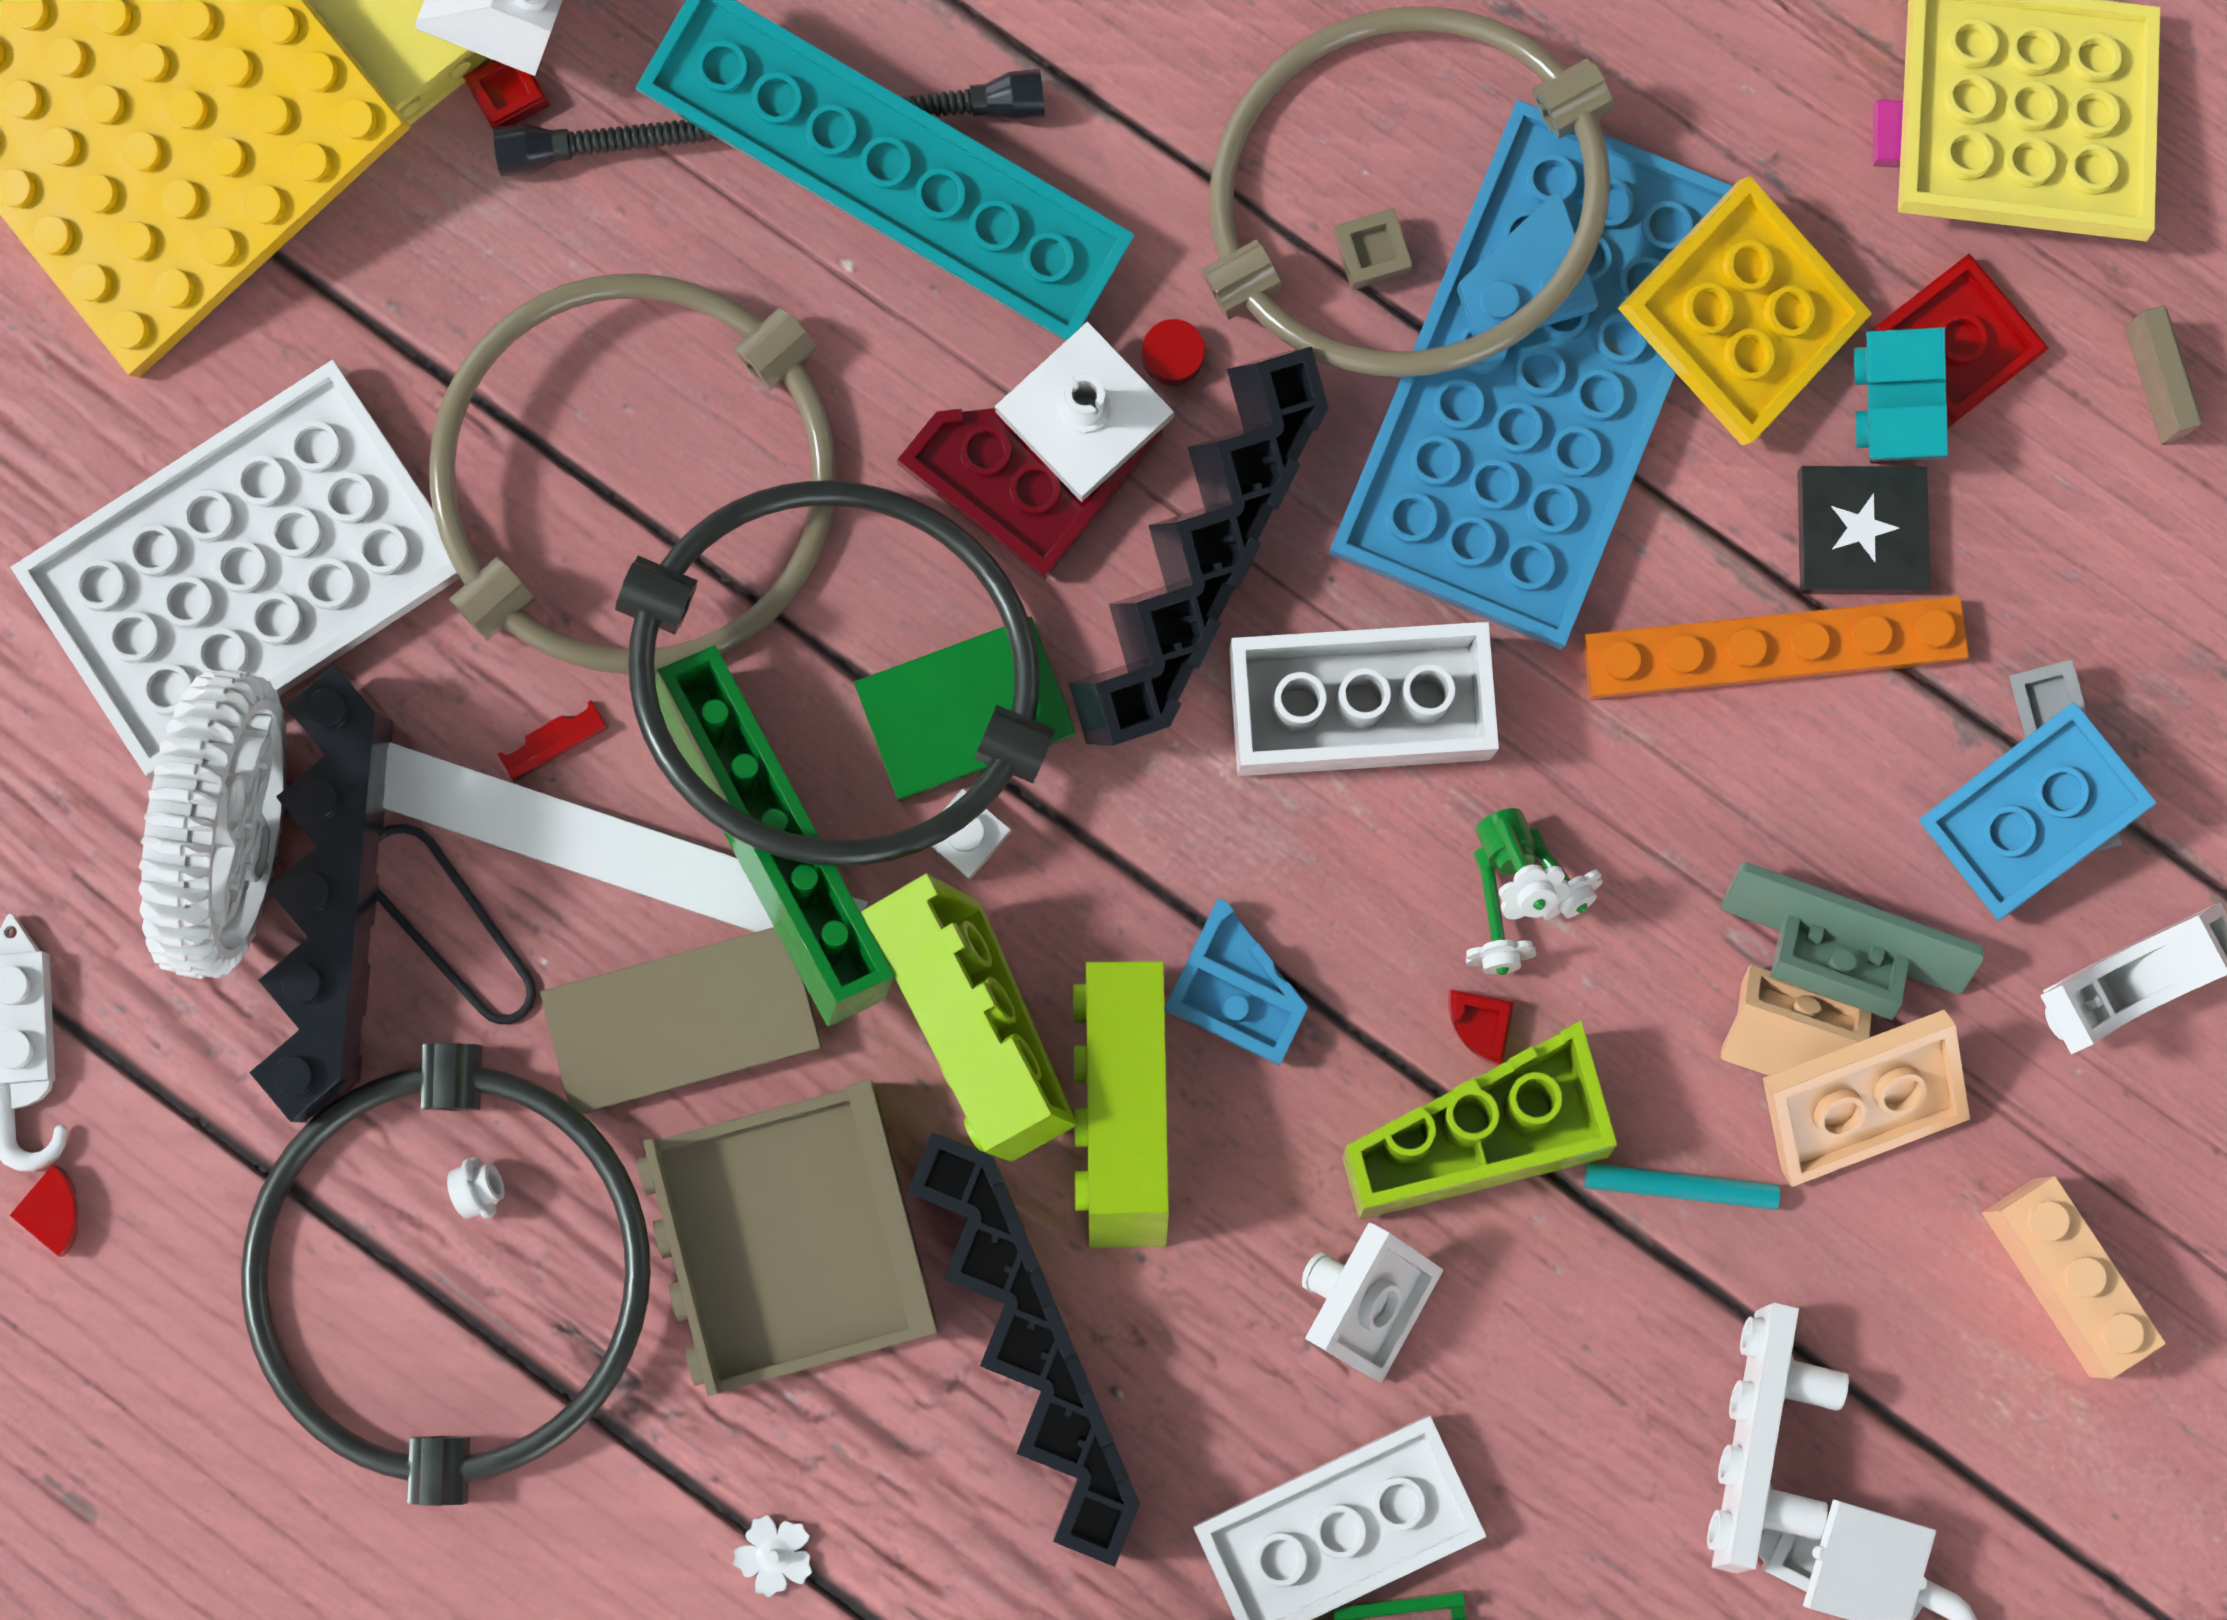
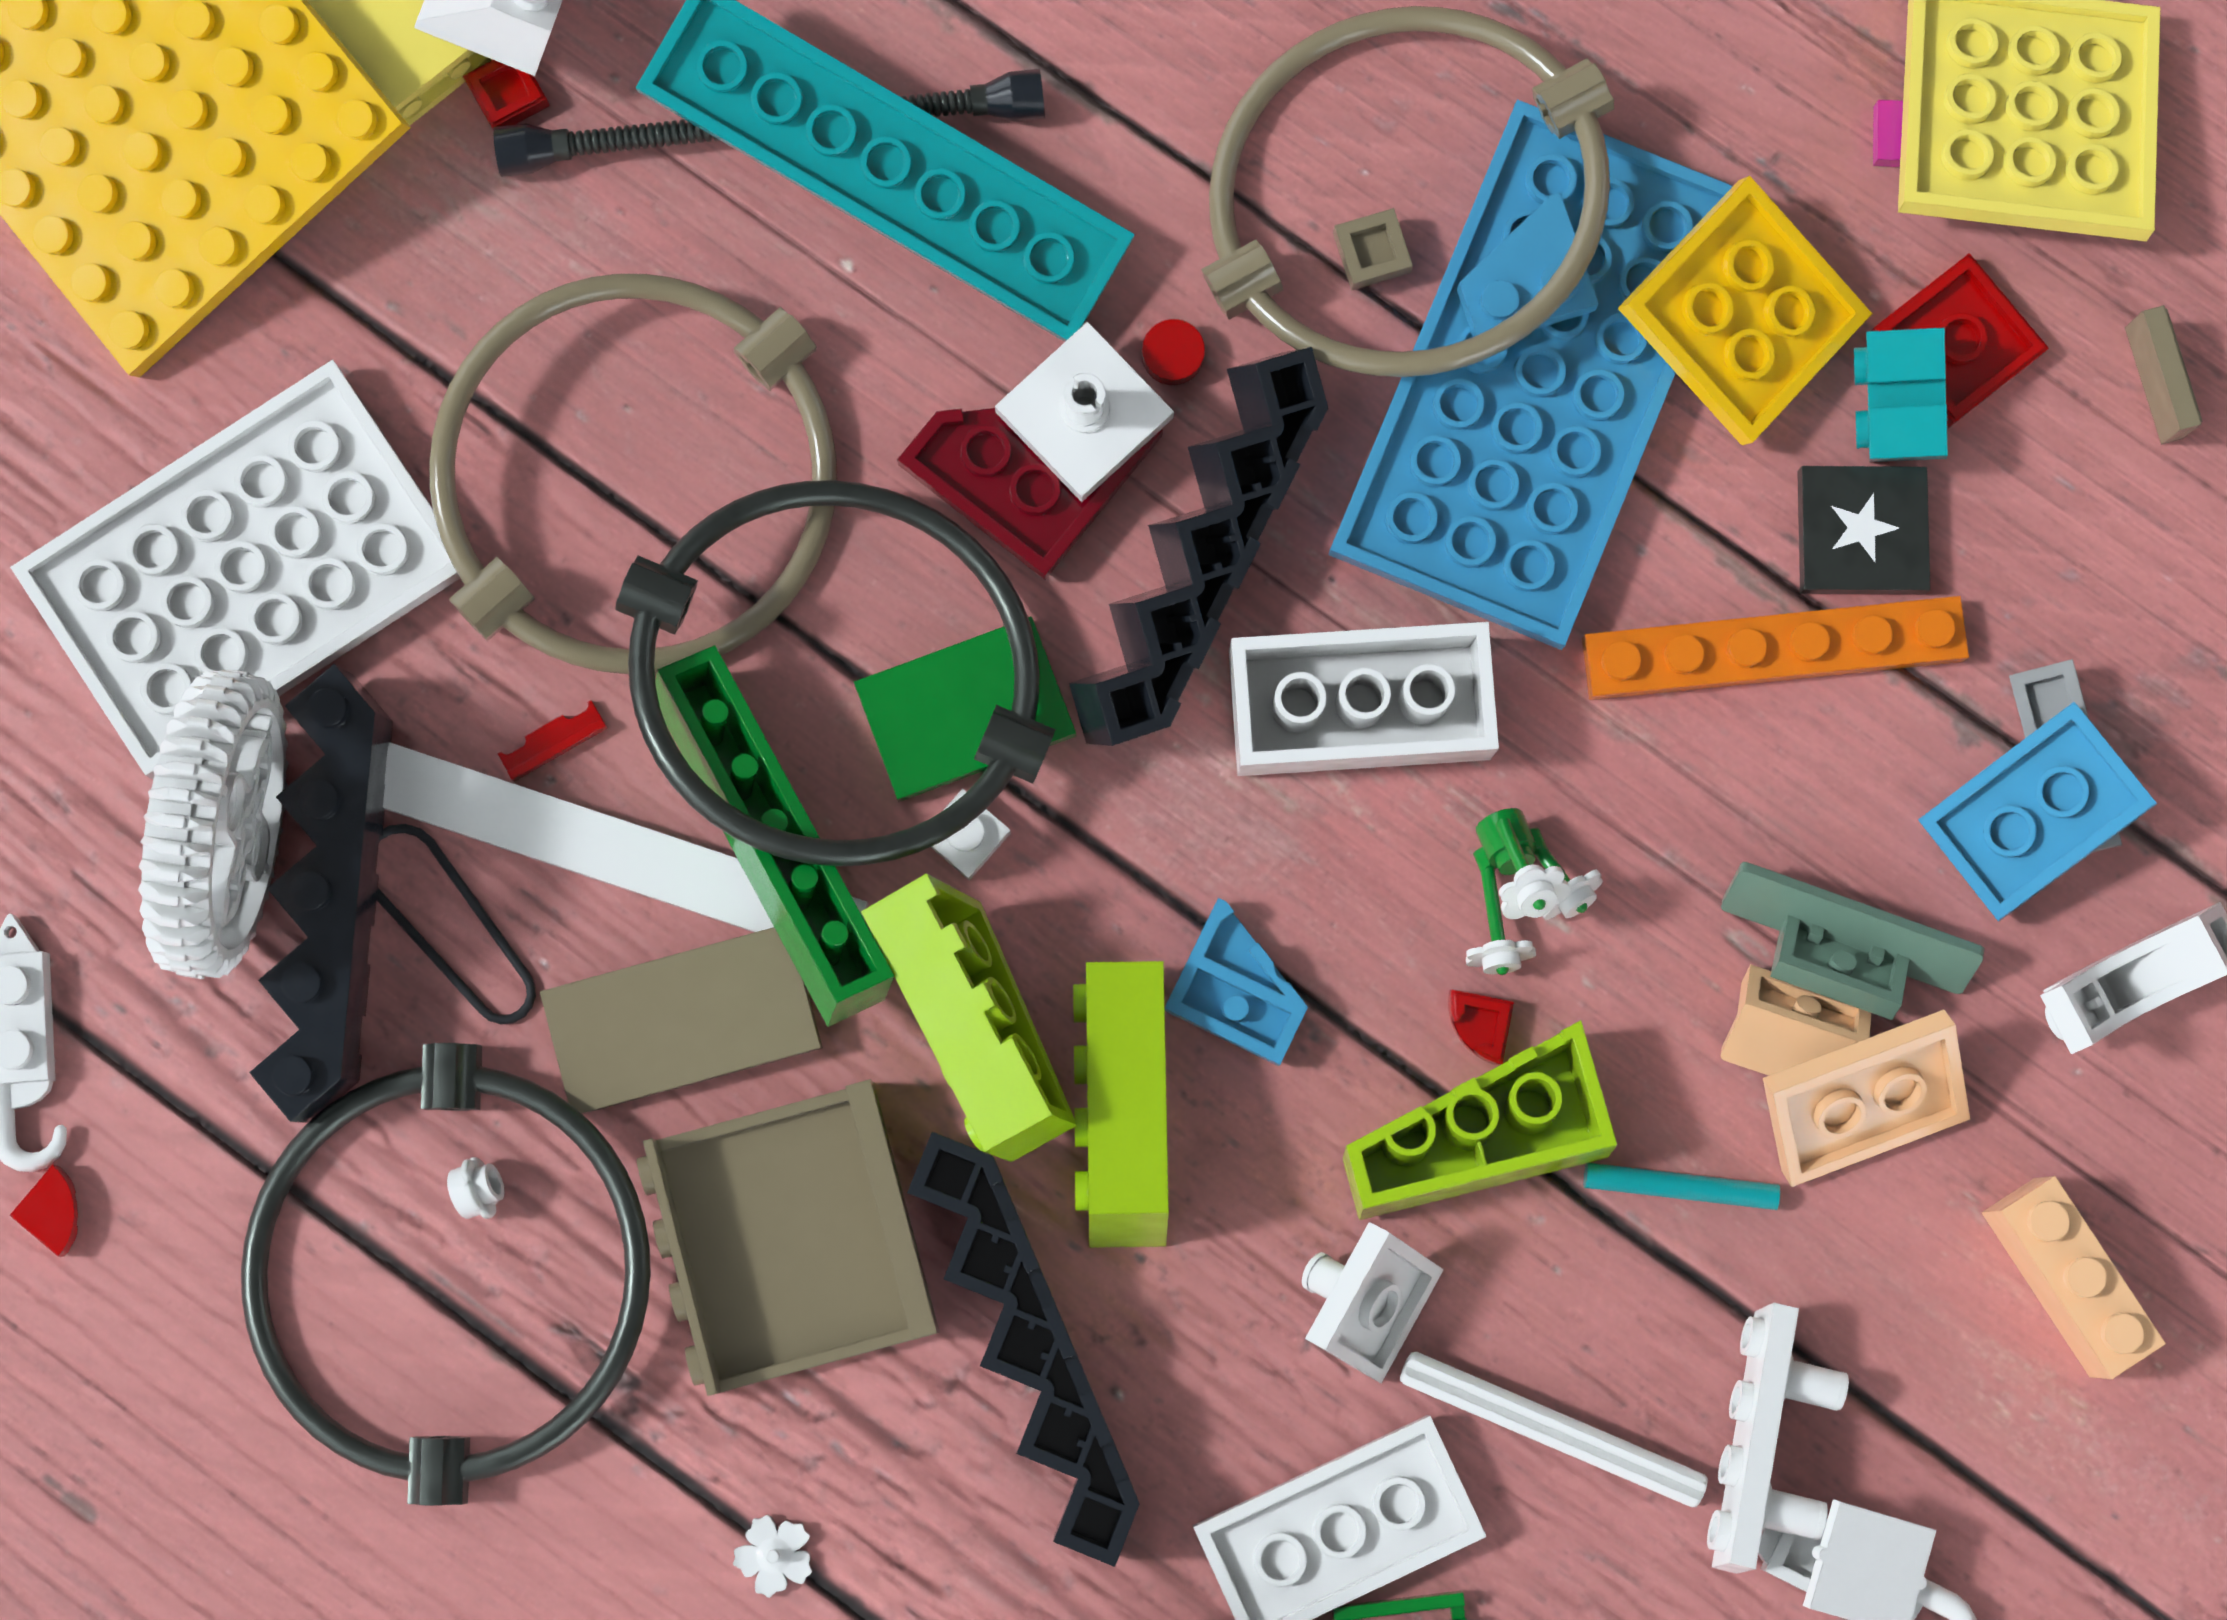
none -> white axle [1400,1352,1708,1507]

